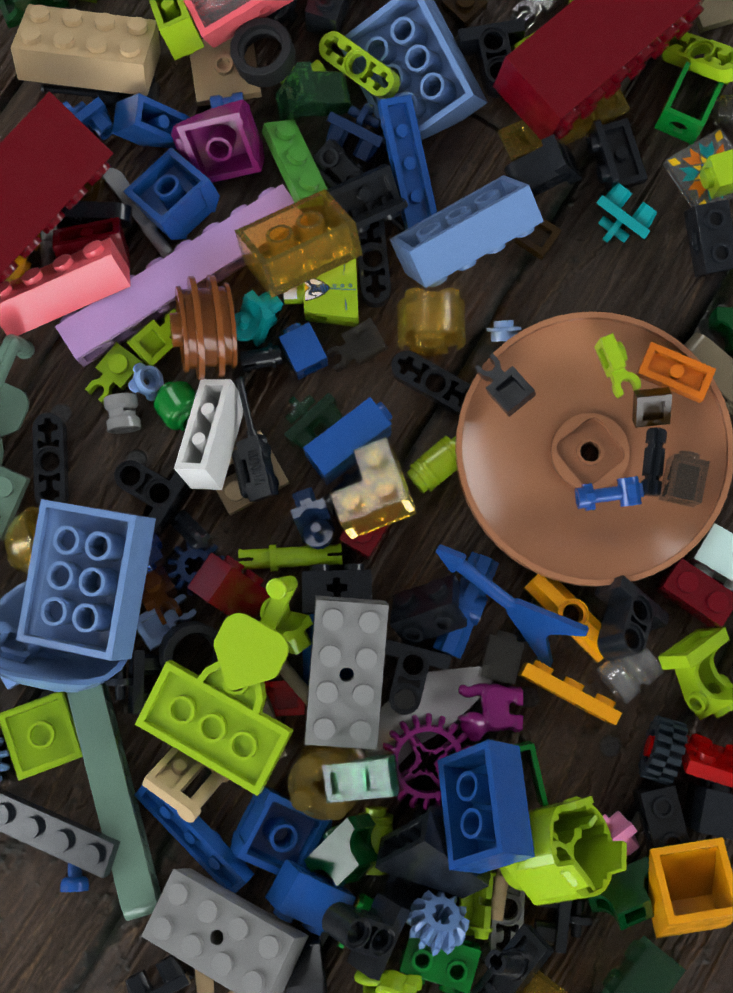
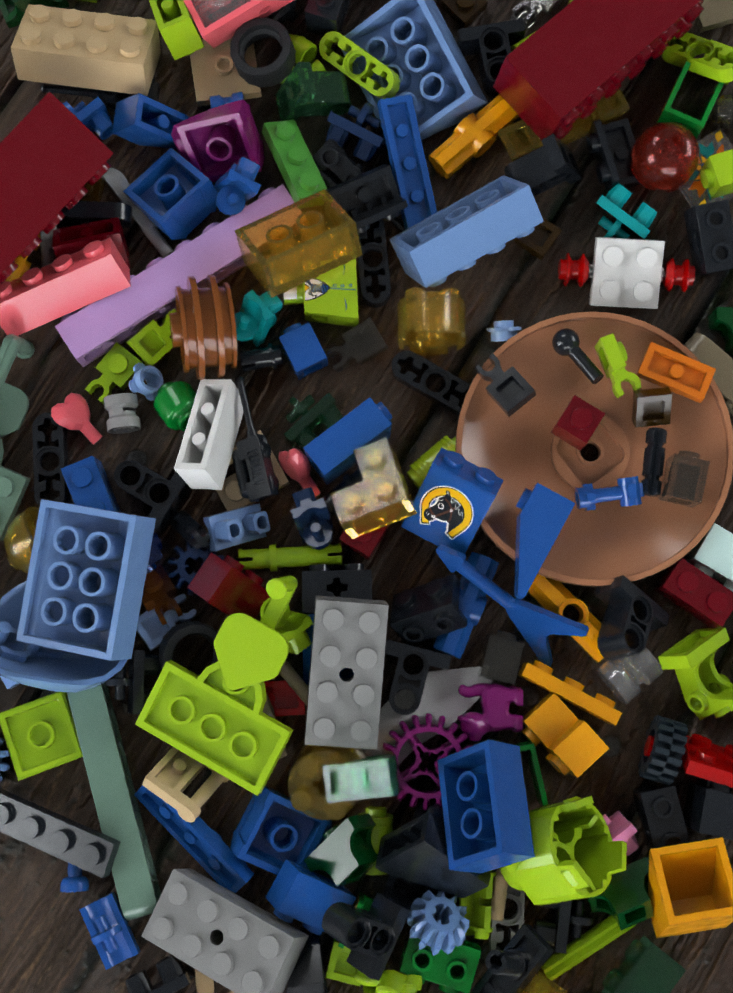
none -> coral rock [51,392,103,445]
none -> blue brick [61,456,121,512]
none -> blue hips [79,892,141,970]
none -> medium blue hips [203,503,270,551]
none -> blue hips [214,157,261,216]
none -> coral rock [278,448,321,497]
none -> lime hose [289,34,317,68]
none -> lime plate [325,939,361,987]
none -> blue panel [401,448,504,554]
none -> light orange piece [429,94,519,179]
none -> blue slope [514,483,575,600]
none -> light orange brick [521,692,609,778]
none -> lime axle [541,915,636,981]
none -> dark red brick [550,395,605,451]
none -> black bar [552,328,604,384]
none -> white plate [558,237,695,309]
none -> clear red cylinder [630,122,700,192]

